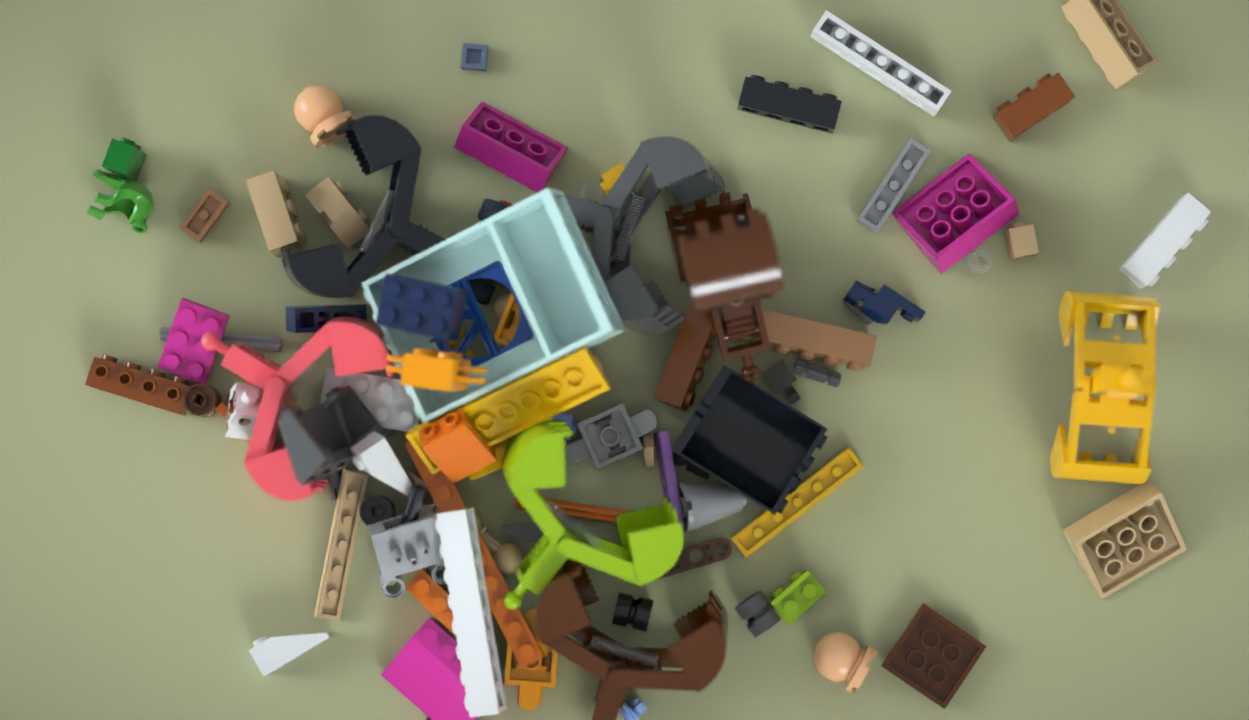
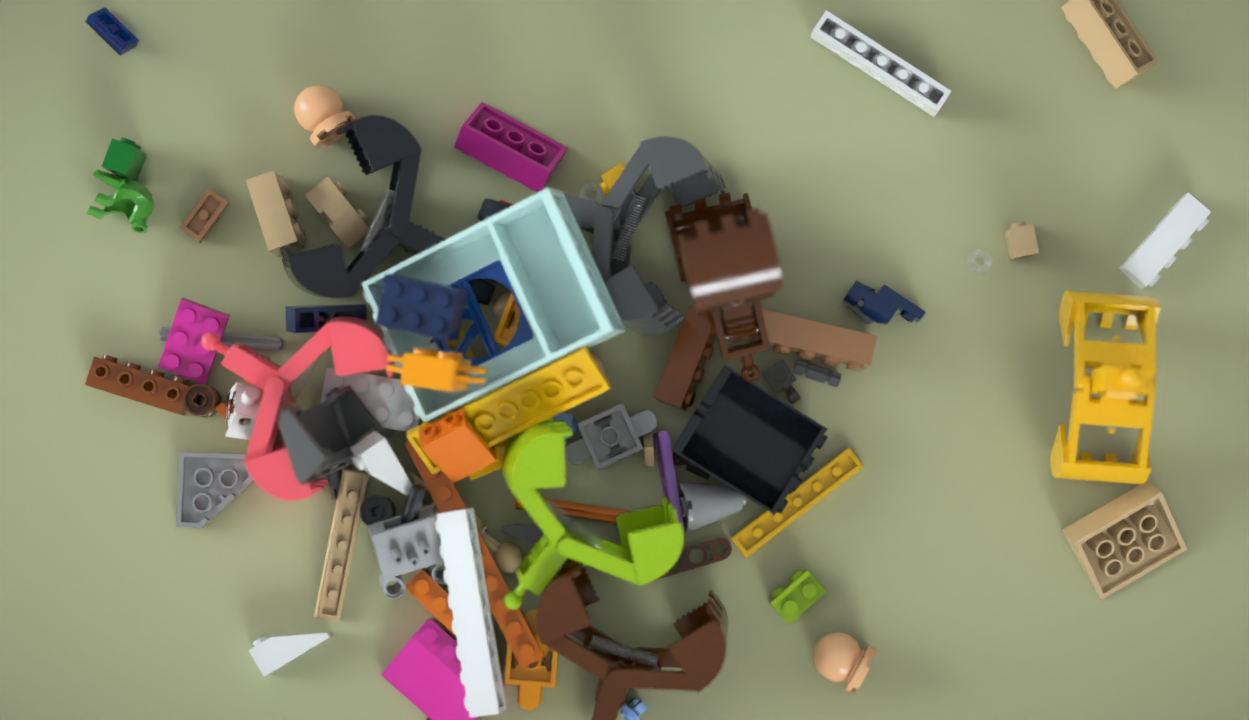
sand blue tile [461,43,488,71] -> none
black wheel [612,592,653,632] -> none
dark grey wheel [734,590,781,637] -> none
black brick [737,75,842,134] -> none
light grey plate [857,137,931,234] -> none
reddish brown plate [881,603,987,709] -> none
dark pink slope [891,154,1019,274] -> none
dark orange brick [993,72,1075,142] -> none
none -> clear blue plate [85,7,139,55]
none -> light grey plate [176,452,254,528]

